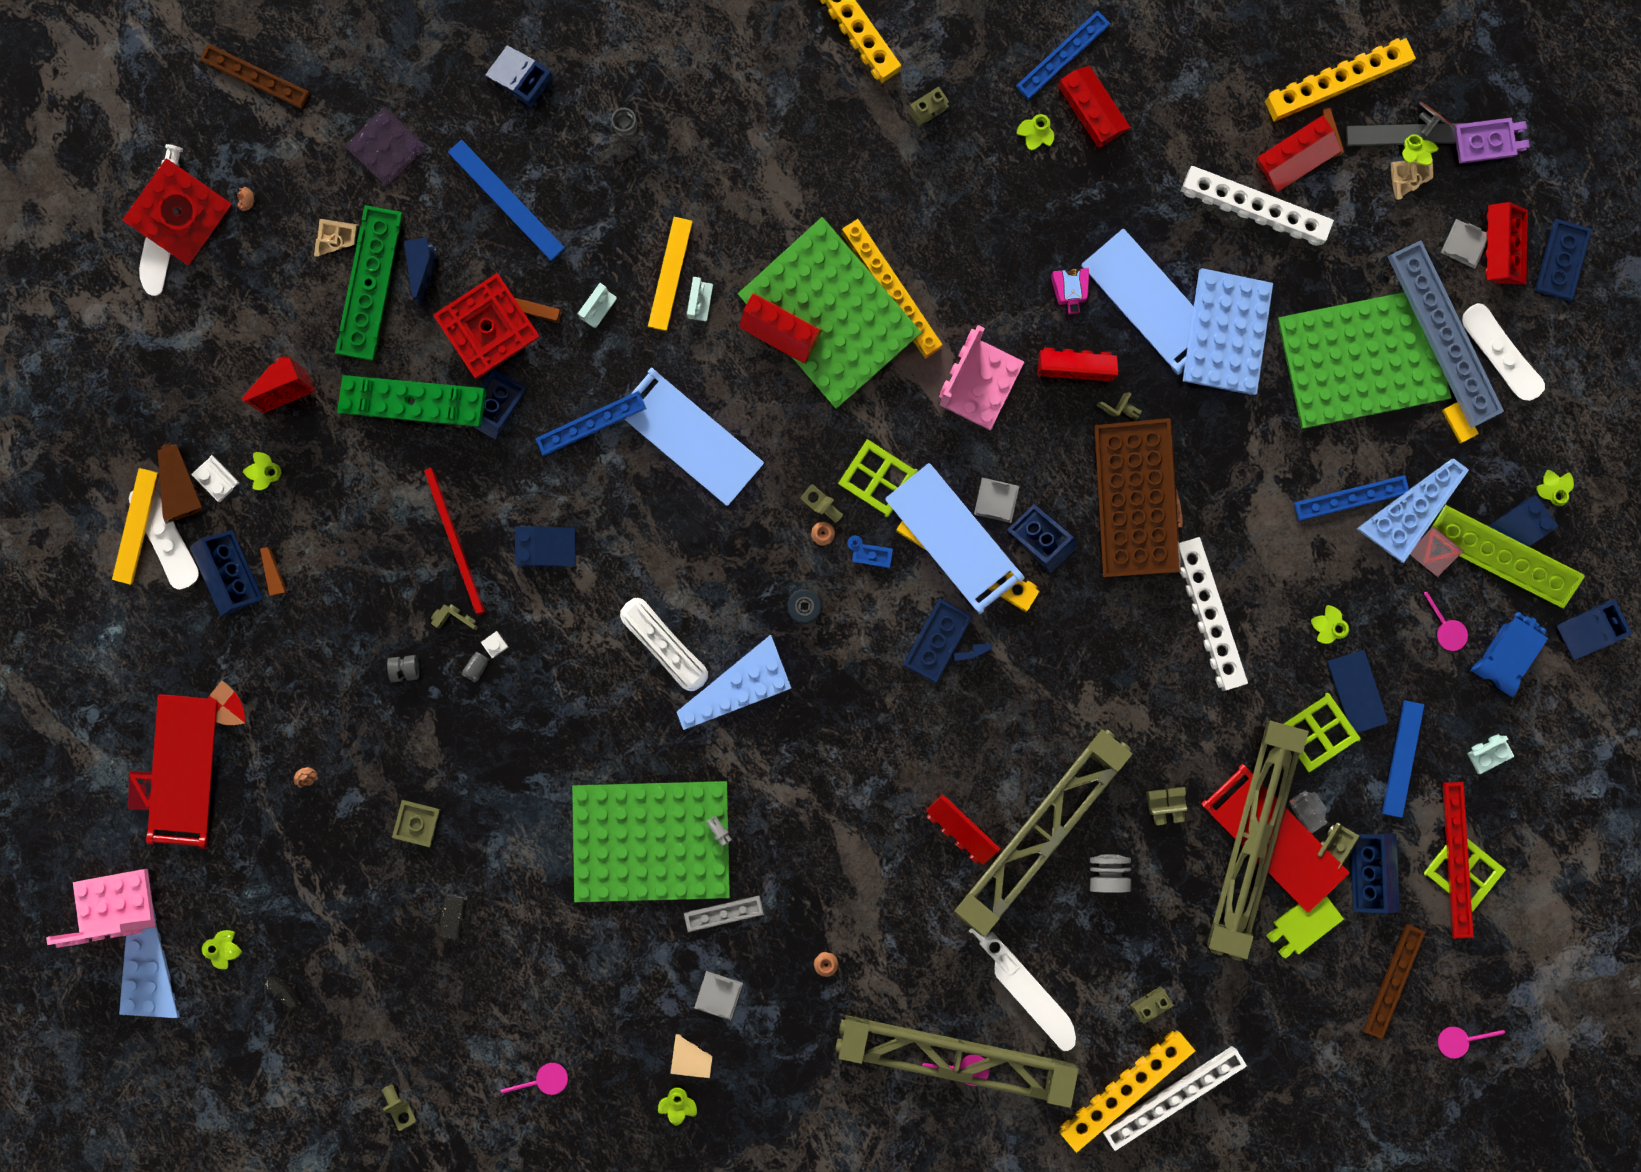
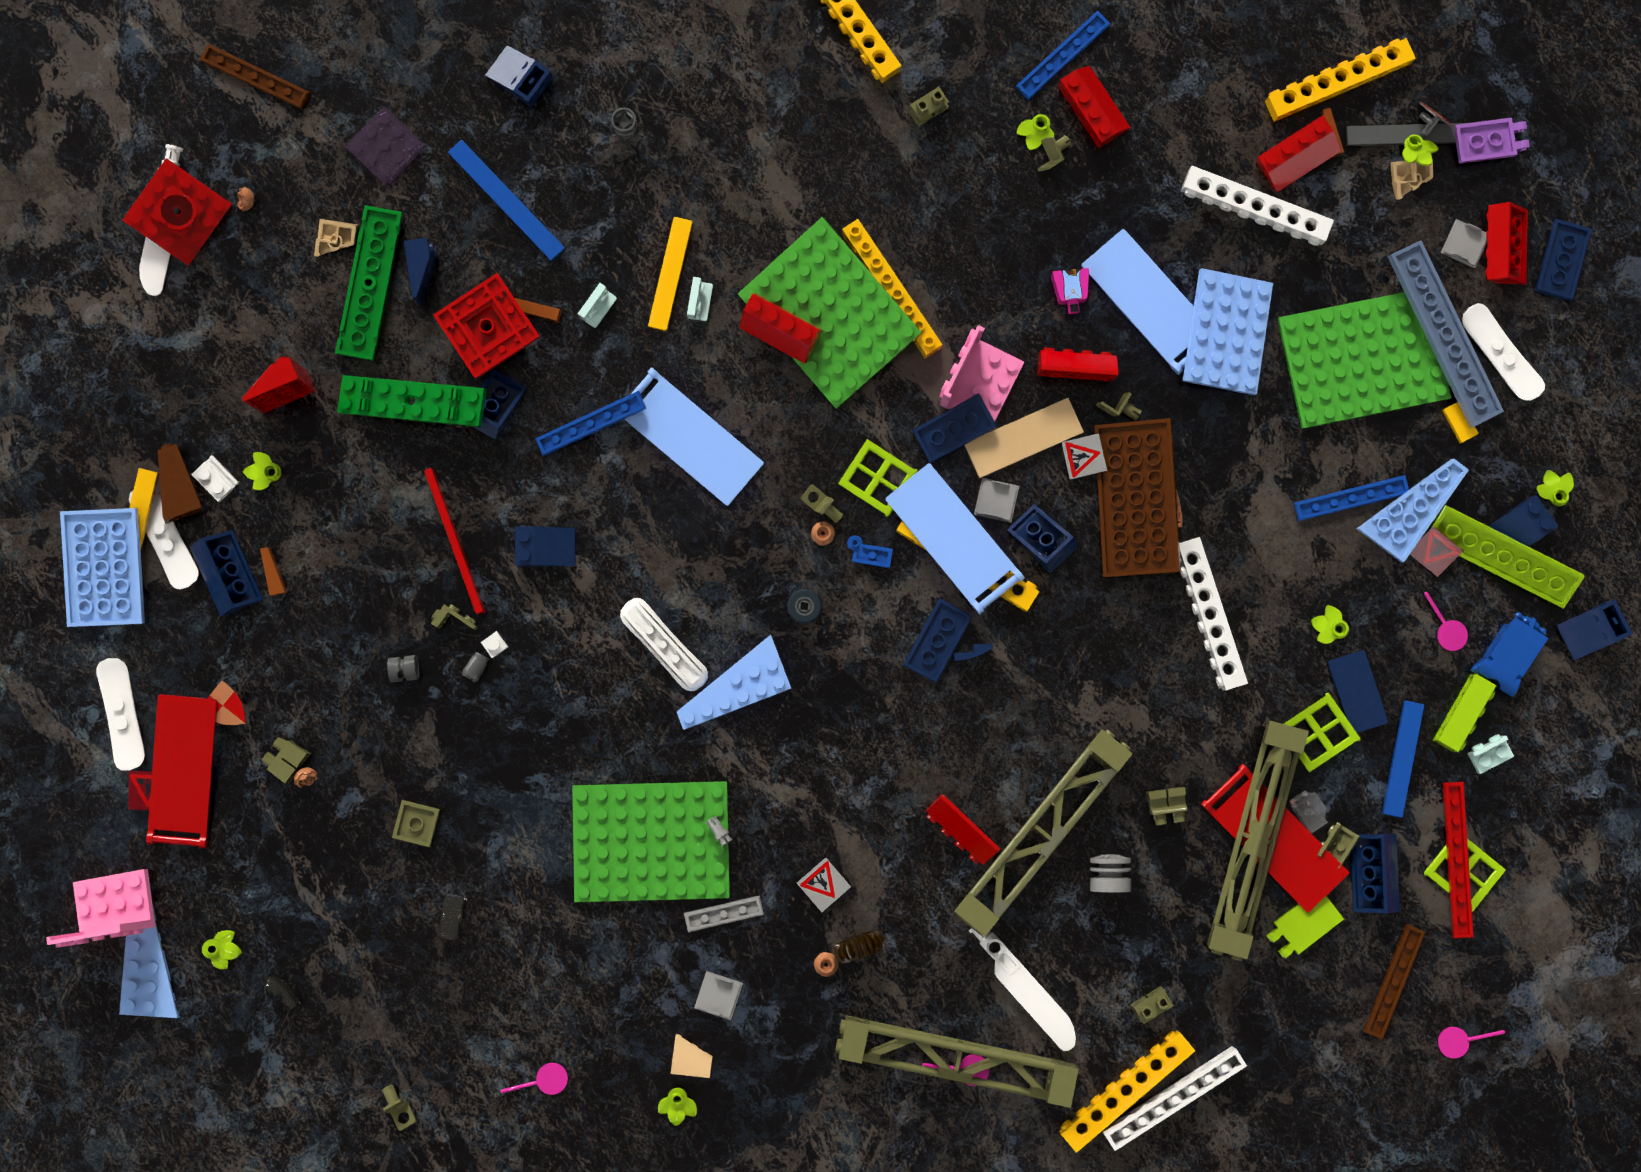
none -> light blue plate [60,508,145,627]
none -> white piece [96,658,145,770]
none -> olive hips [262,737,311,783]
none -> light grey piece [797,858,851,912]
none -> dark brown gear [833,930,885,964]
none -> dark blue tile [912,393,998,464]
none -> tan tile [964,398,1084,479]
none -> olive bracket [1038,135,1071,171]
none -> light grey piece [1061,433,1107,479]
none -> lime brick [1433,674,1496,752]

